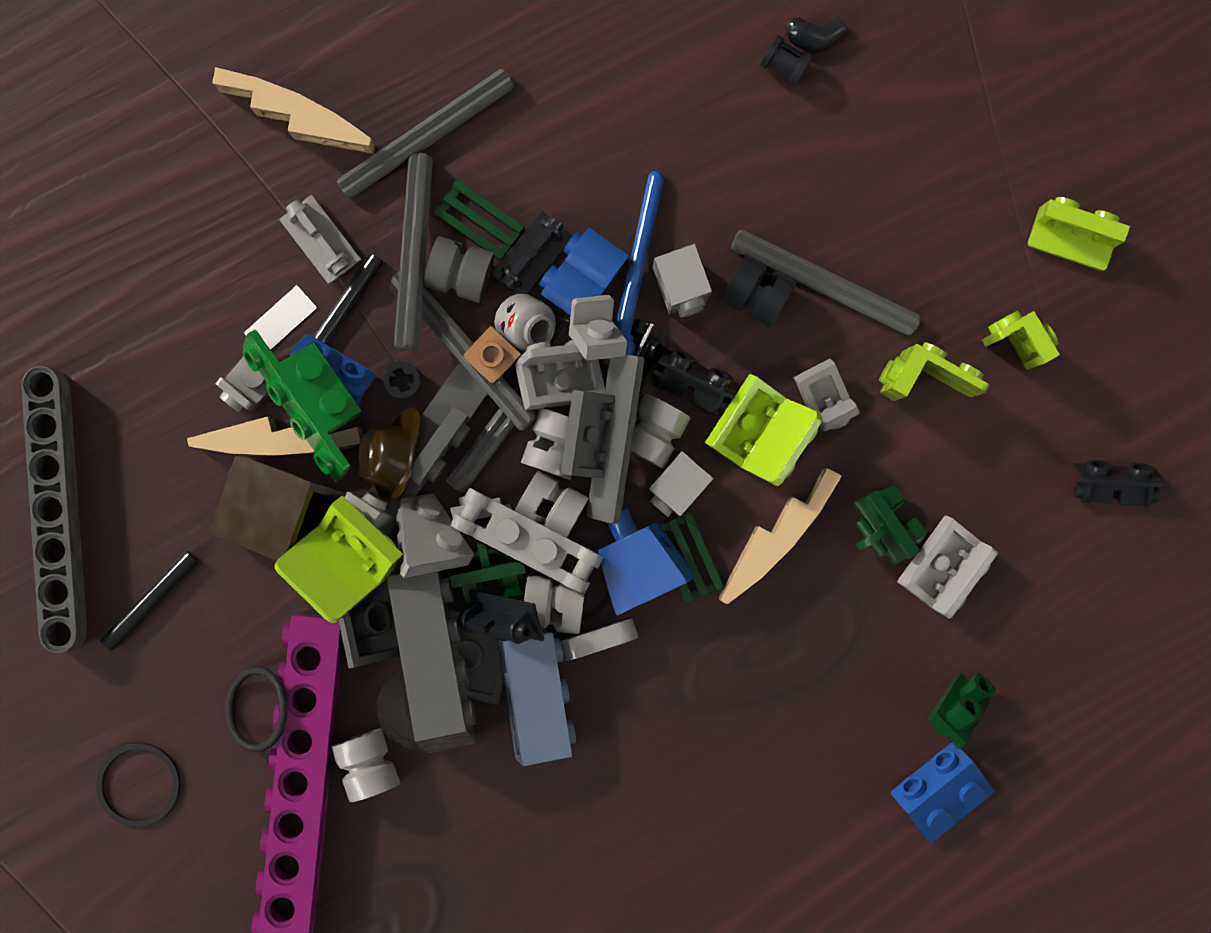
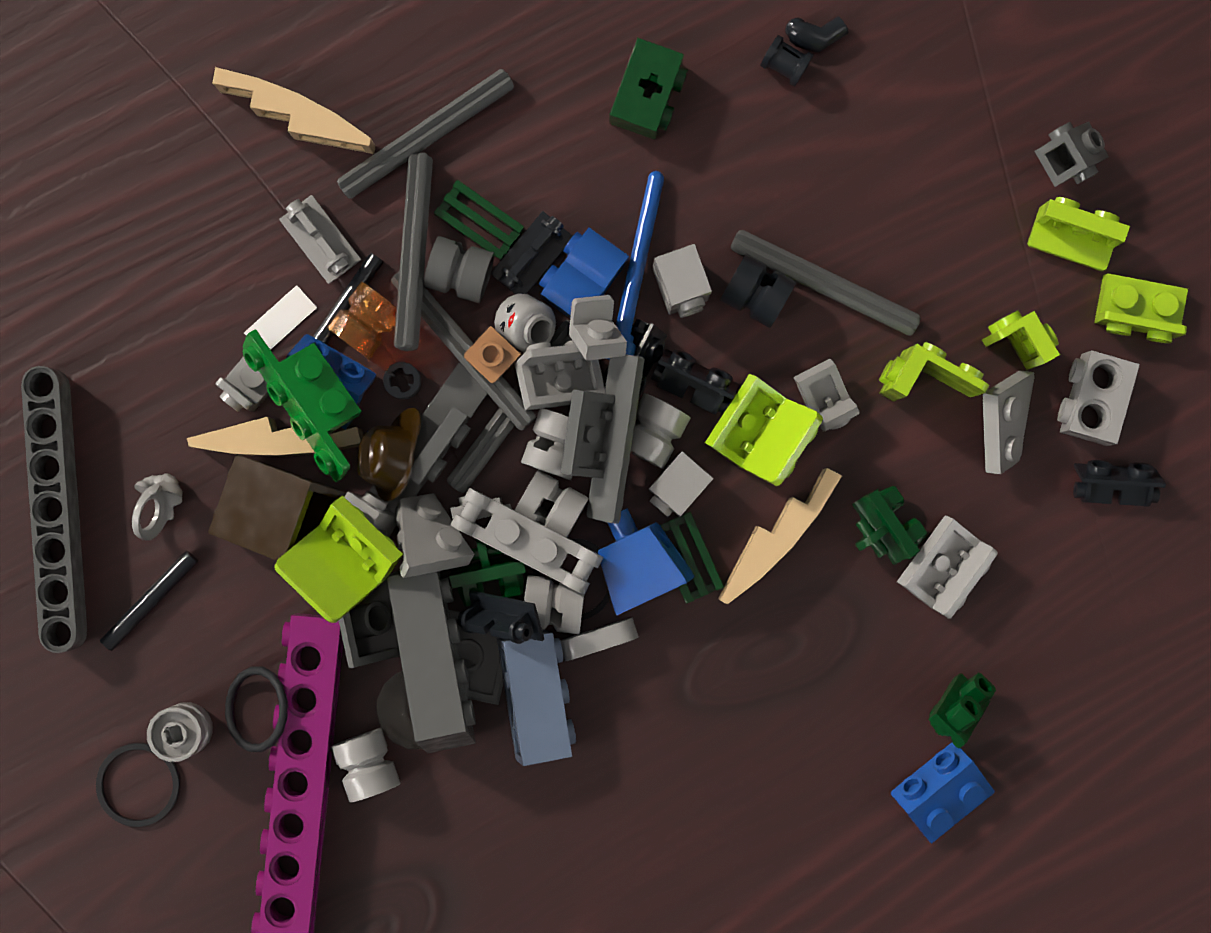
none -> light grey piece [132,473,183,540]
none -> light grey wheel [147,702,213,762]
none -> clear orange wheel [326,282,397,360]
none -> dark green brick [609,37,688,140]
none -> light grey wing [983,371,1034,474]
none -> dark grey brick [1035,121,1109,187]
none -> light grey brick [1057,350,1140,446]
none -> lime bracket [1094,273,1188,343]

